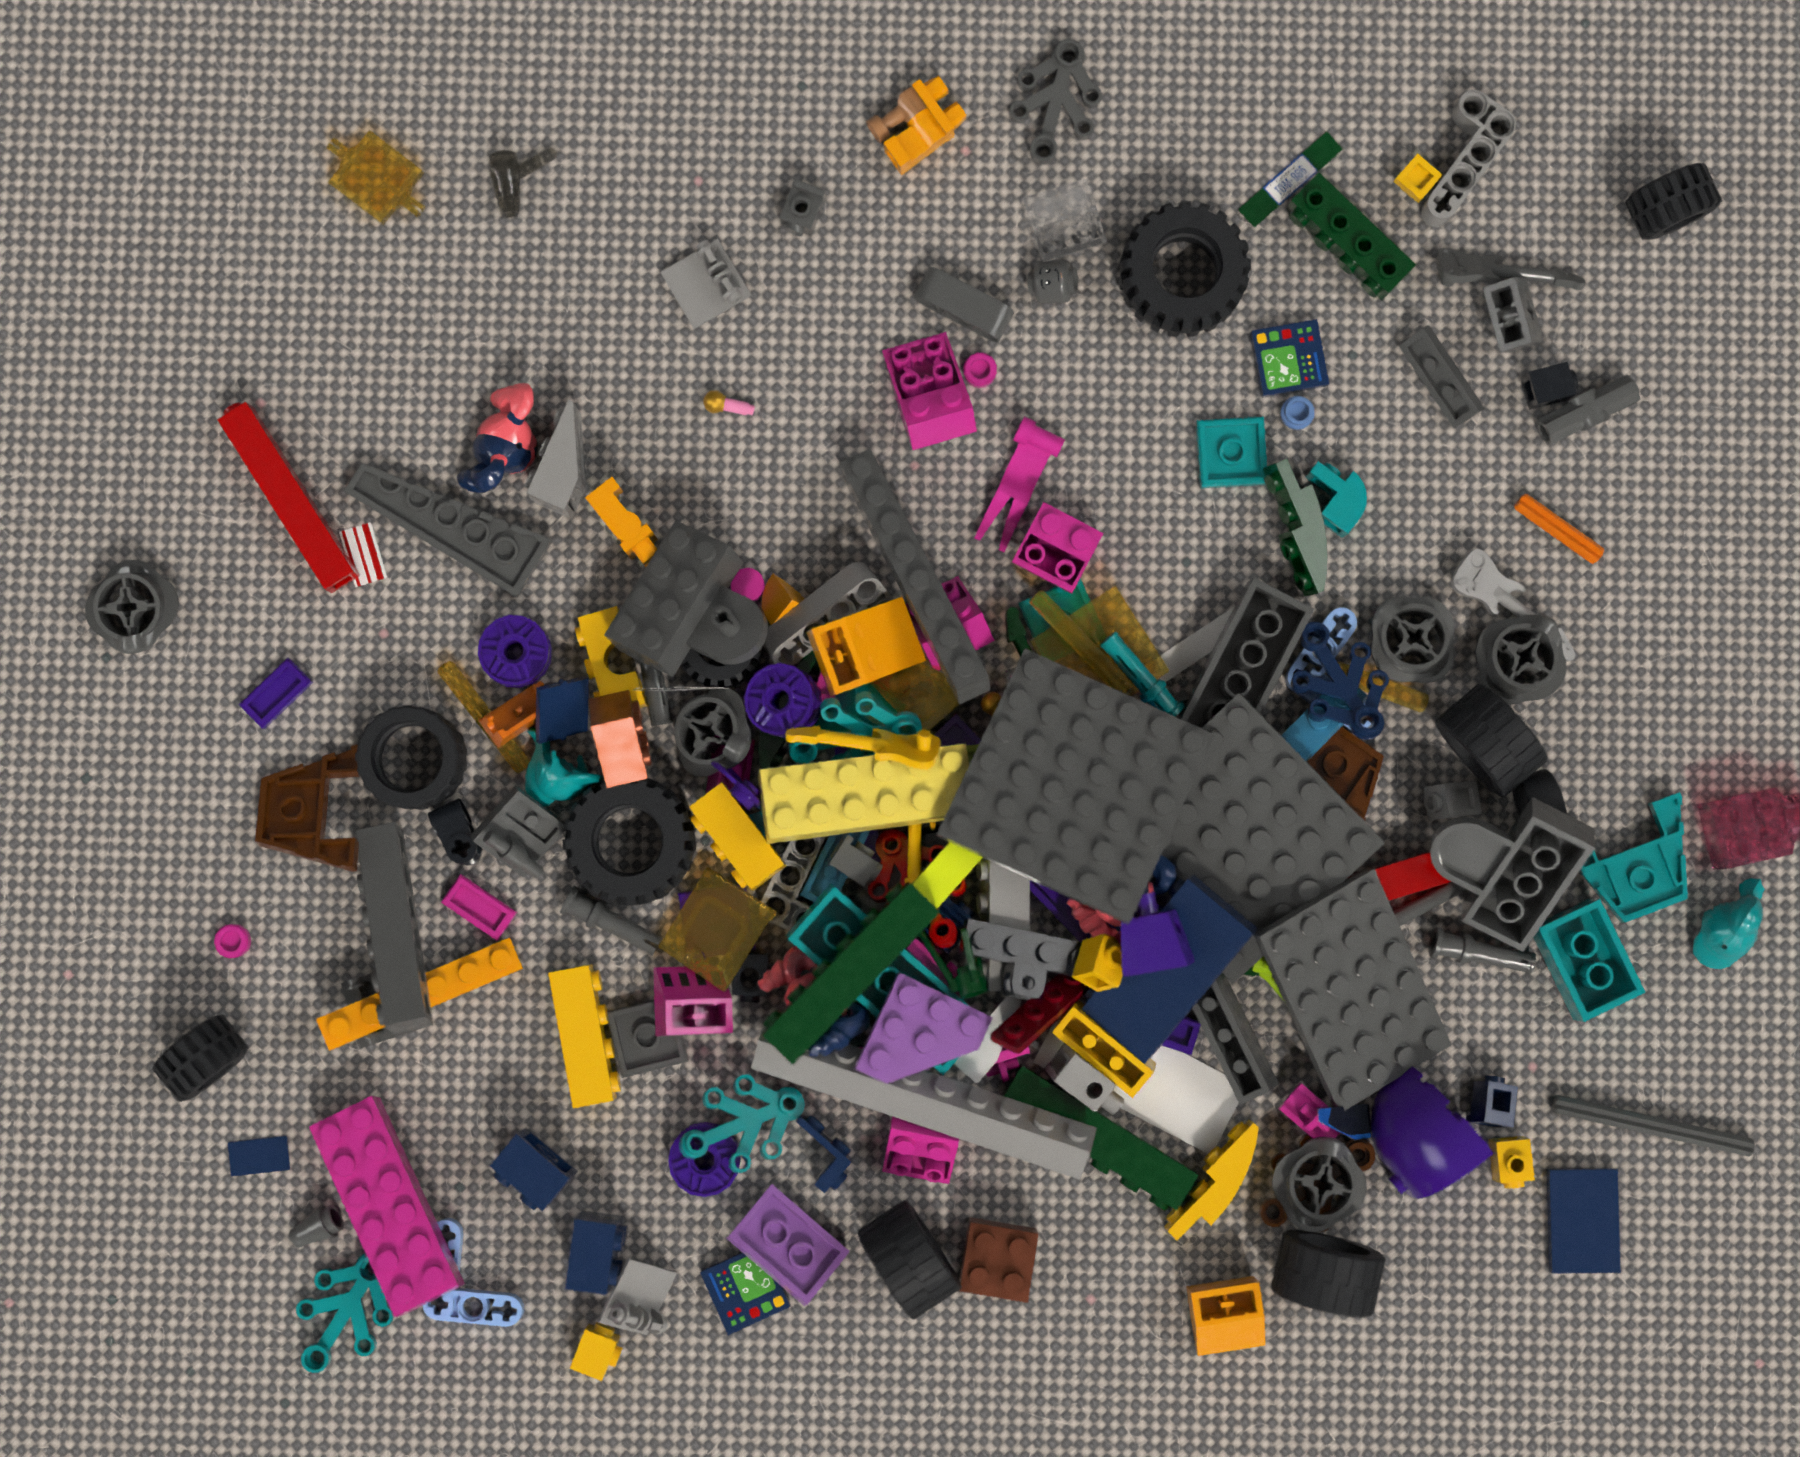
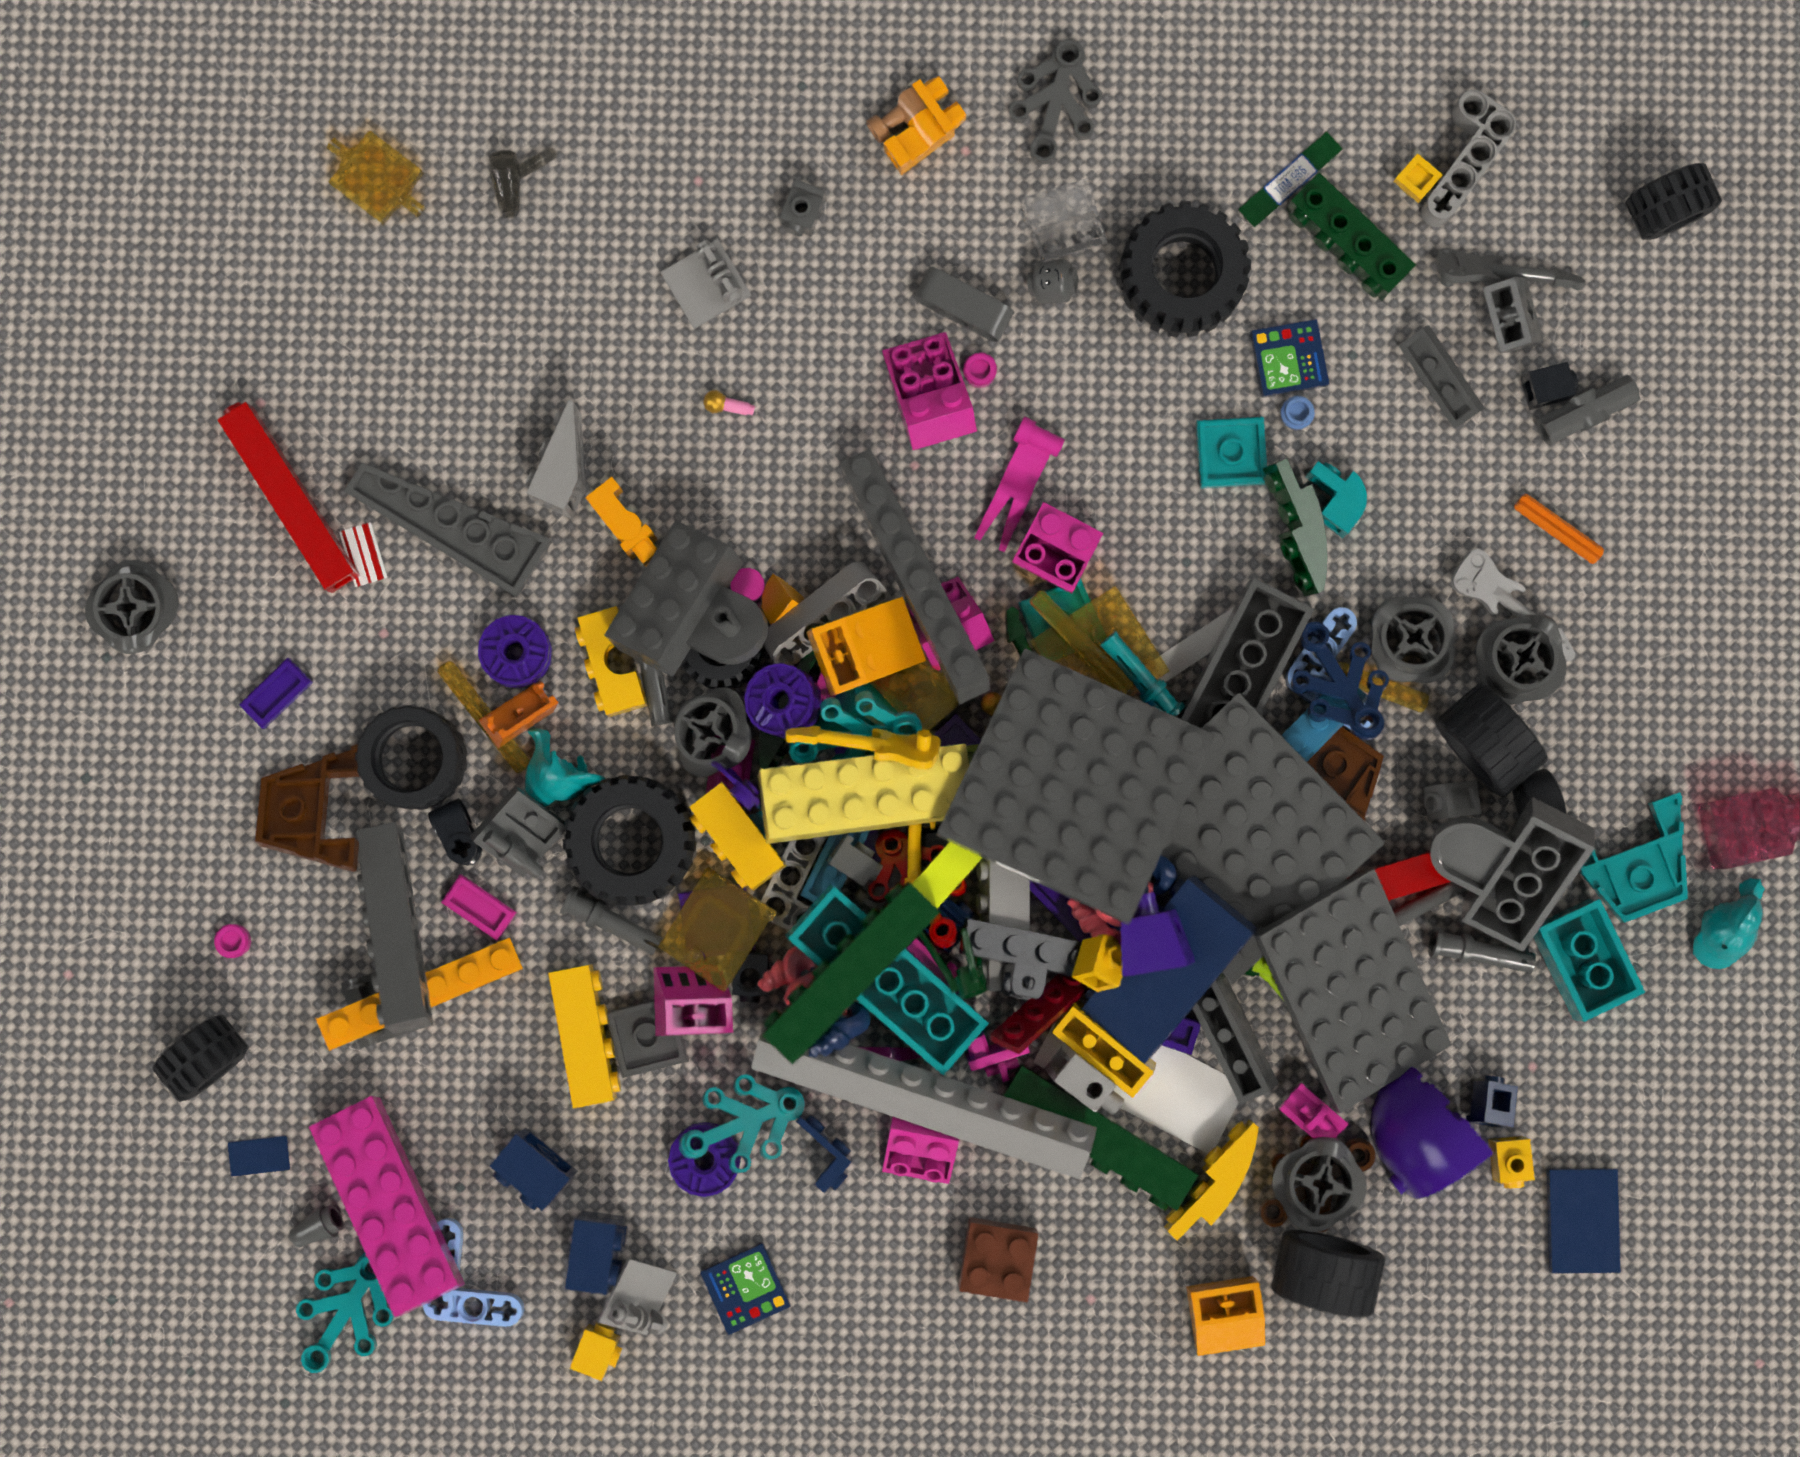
hair [457,383,538,493] -> none
dark blue piece [536,676,589,744] -> none
brick [589,690,652,788] -> none
white sticker [634,687,729,691] -> none
medium lavender plate [726,1184,850,1306] -> none
medium lavender plate [854,973,993,1084] -> none
black tyre [857,1200,961,1320] -> none
white sticker [954,996,1022,1083] -> none
black sticker [1318,1104,1371,1140] -> none
dark grey axle [1552,1095,1755,1157] -> none

